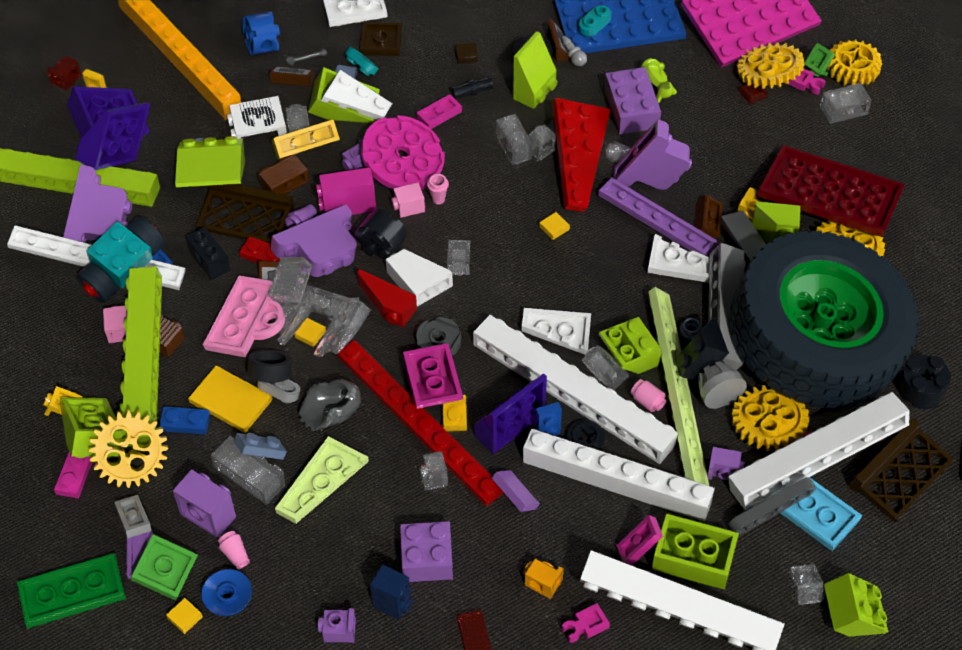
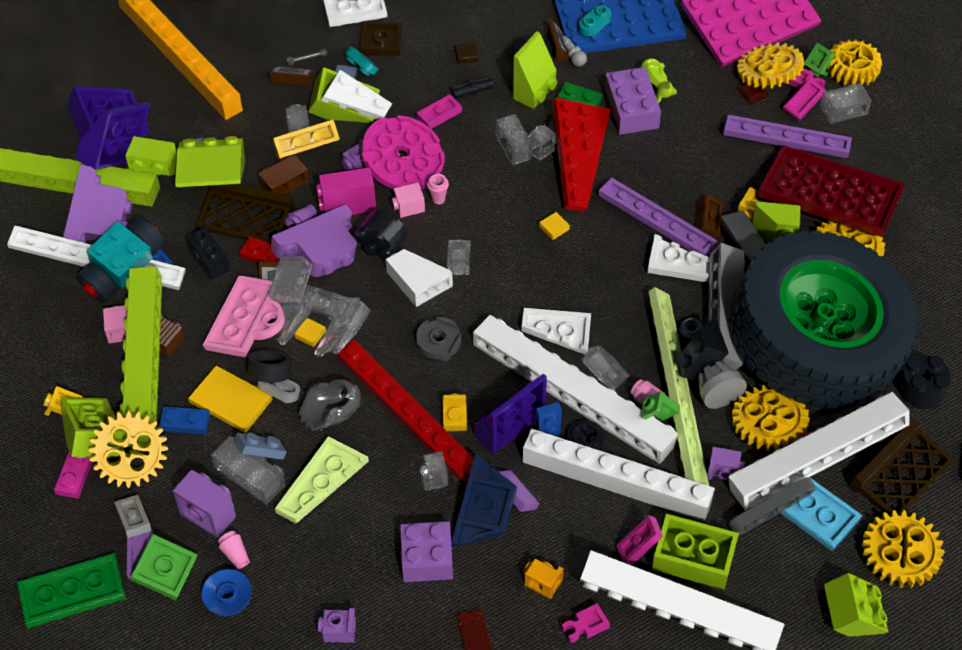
clear red brick [47,56,82,91] -> none
yellow tile [82,69,106,88] -> none
yellow tile [166,598,203,634] -> none
white panel [227,96,287,139] -> none
blue brick [242,11,280,55] -> none
red slope [357,269,417,327] -> none
dark blue brick [370,565,413,620] -> none
dark pink slope [403,343,463,409] -> none
lime slope [599,317,662,374] -> none
clear cone [606,141,632,162] -> none
medium lavender brick [613,119,692,190] -> none
clear bracket [790,564,823,605] -> none
none -> lime slope [125,136,177,176]
none -> dark blue wing [451,455,517,547]
none -> green plate [558,82,603,107]
none -> bright green bracket [641,391,680,421]
none -> medium lavender plate [724,115,852,158]
none -> dark pink tile [783,78,826,121]
none -> yellow gear [861,510,944,588]

